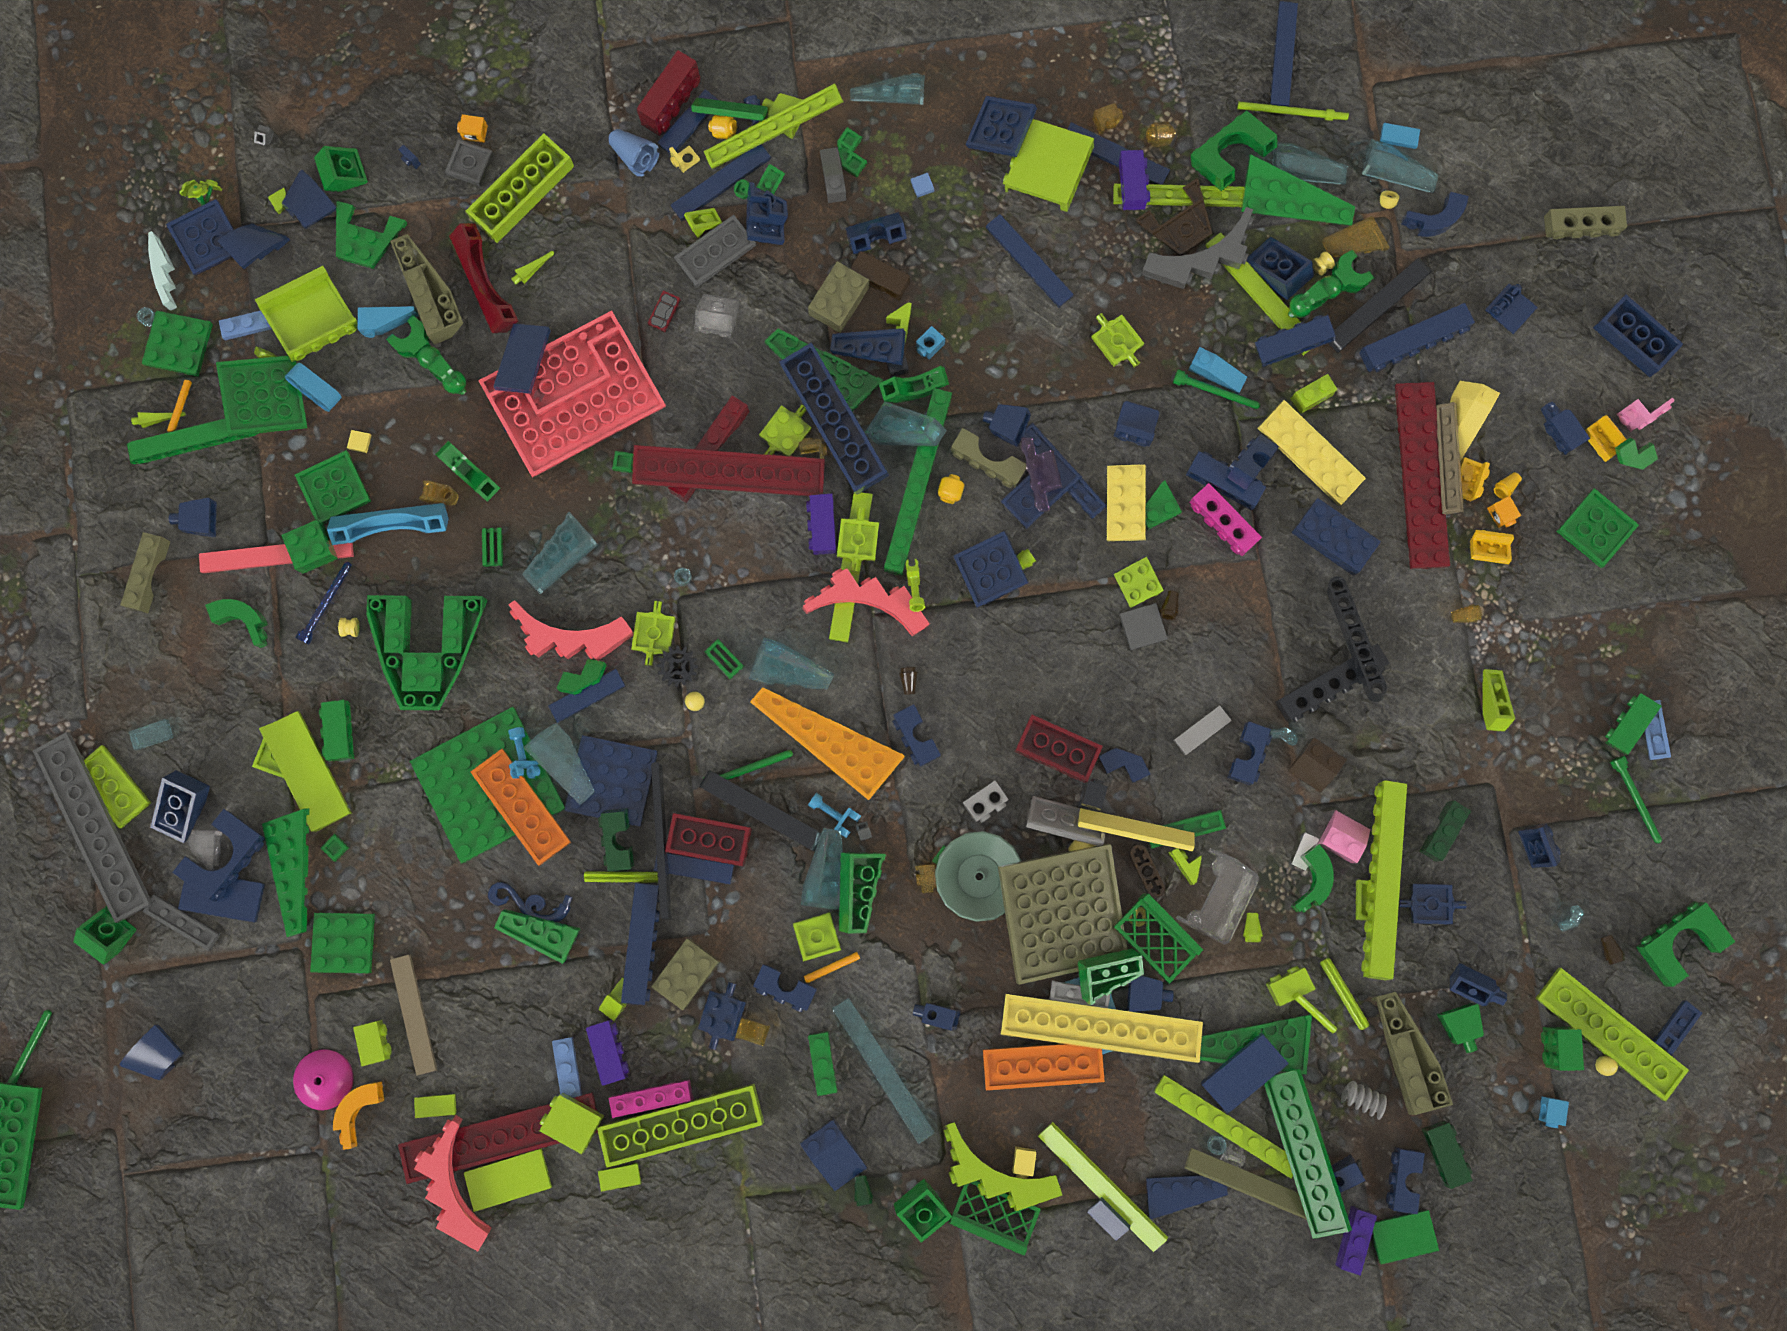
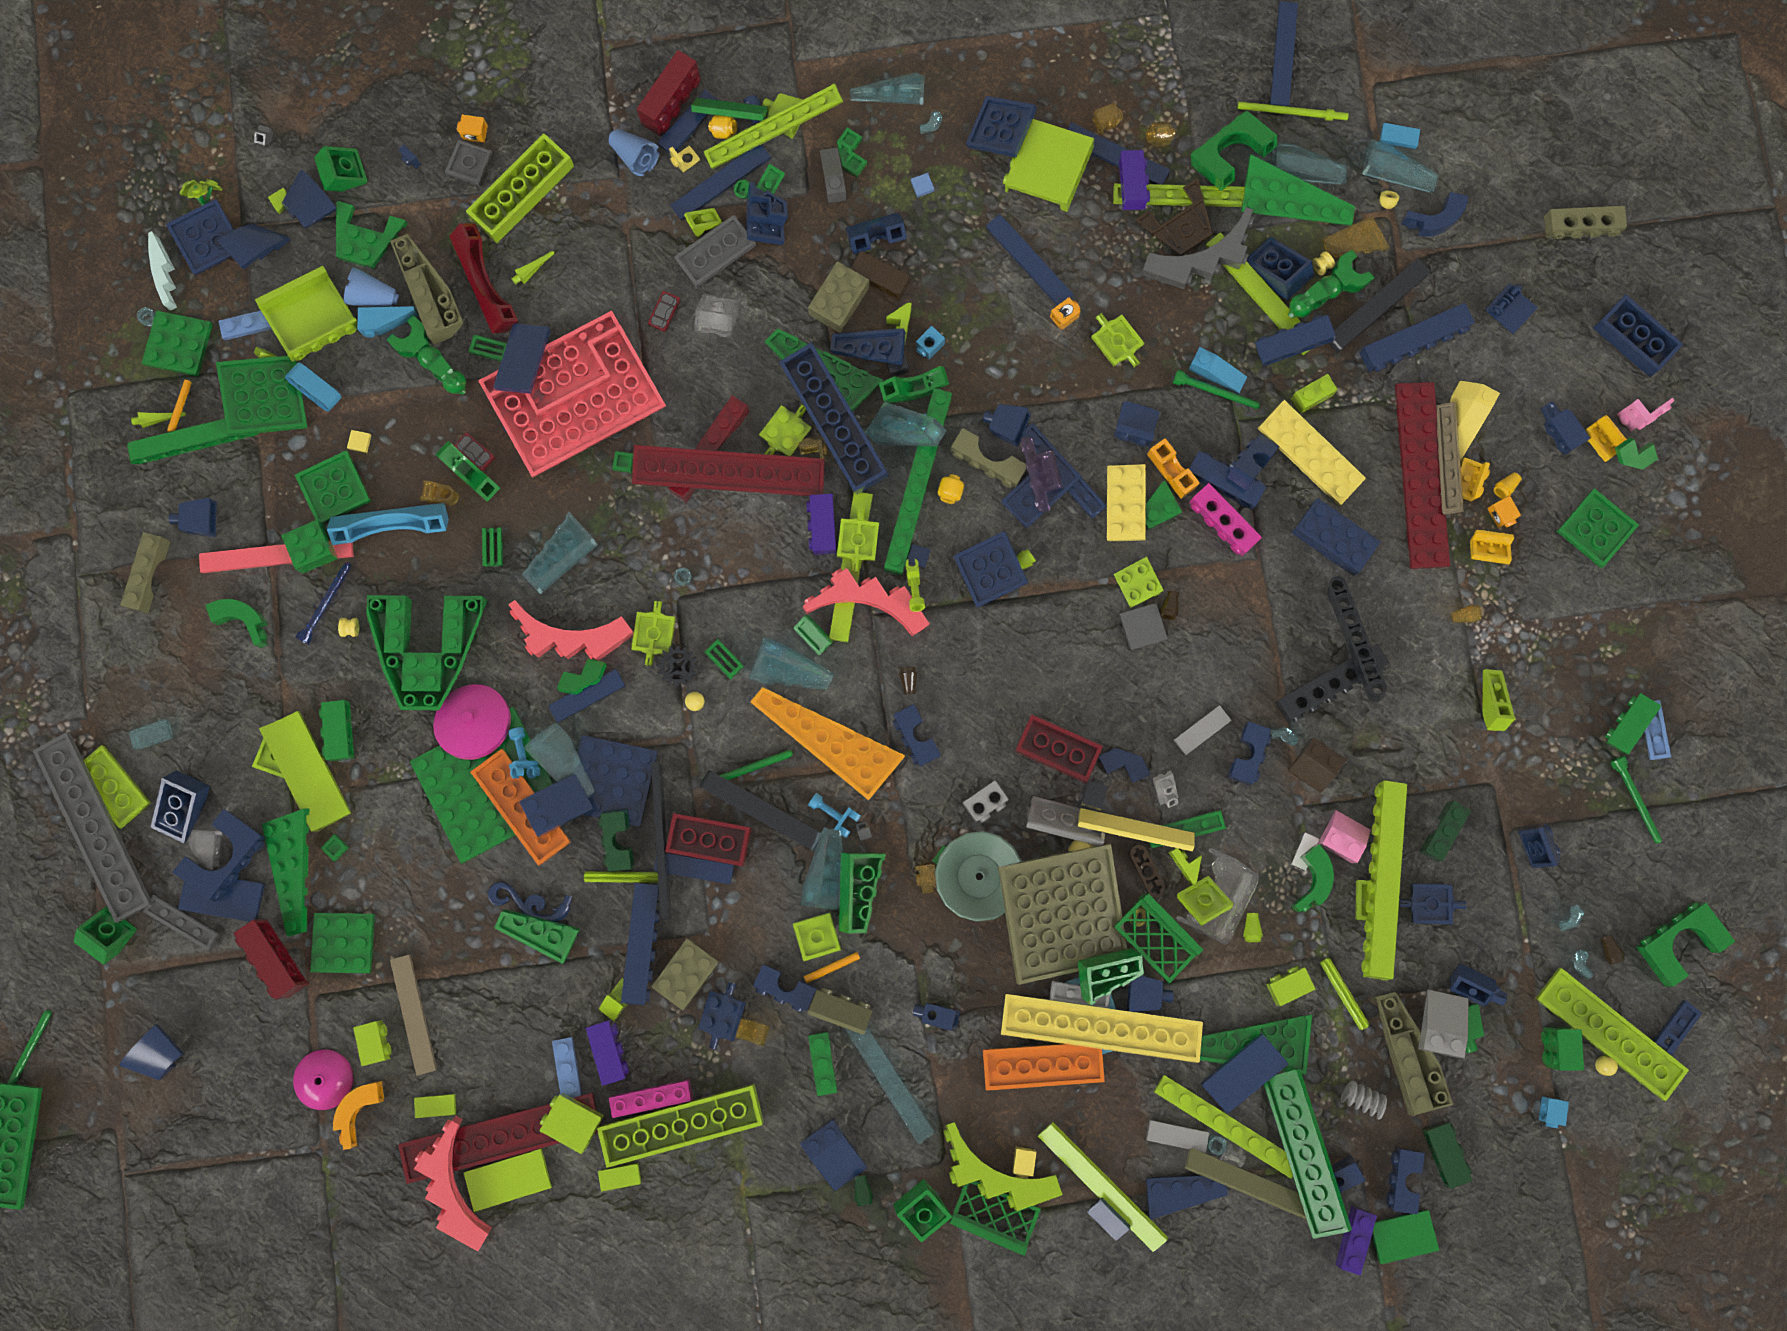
lime bar [1293,992,1337,1033] -> none
none -> dark red brick [233,919,309,1000]
none -> medium blue cone [344,268,399,307]
none -> dark pink dish [433,684,511,760]
none -> tile [454,432,495,471]
none -> green tile [468,335,507,362]
none -> dark blue slope [519,774,594,837]
none -> tile [793,614,833,655]
none -> olive slope [808,987,873,1035]
none -> dark blue tile [908,544,931,568]
none -> clear light blue arm [919,111,942,134]
none -> light orange brick [1050,297,1081,330]
none -> light grey tile [1146,1120,1209,1153]
none -> light orange arch [1147,438,1200,499]
none -> light grey hips [1153,771,1178,808]
none -> lime plate [1177,876,1233,926]
none -> light grey slope [1418,990,1468,1058]
none -> clear light blue arm [1574,950,1594,980]

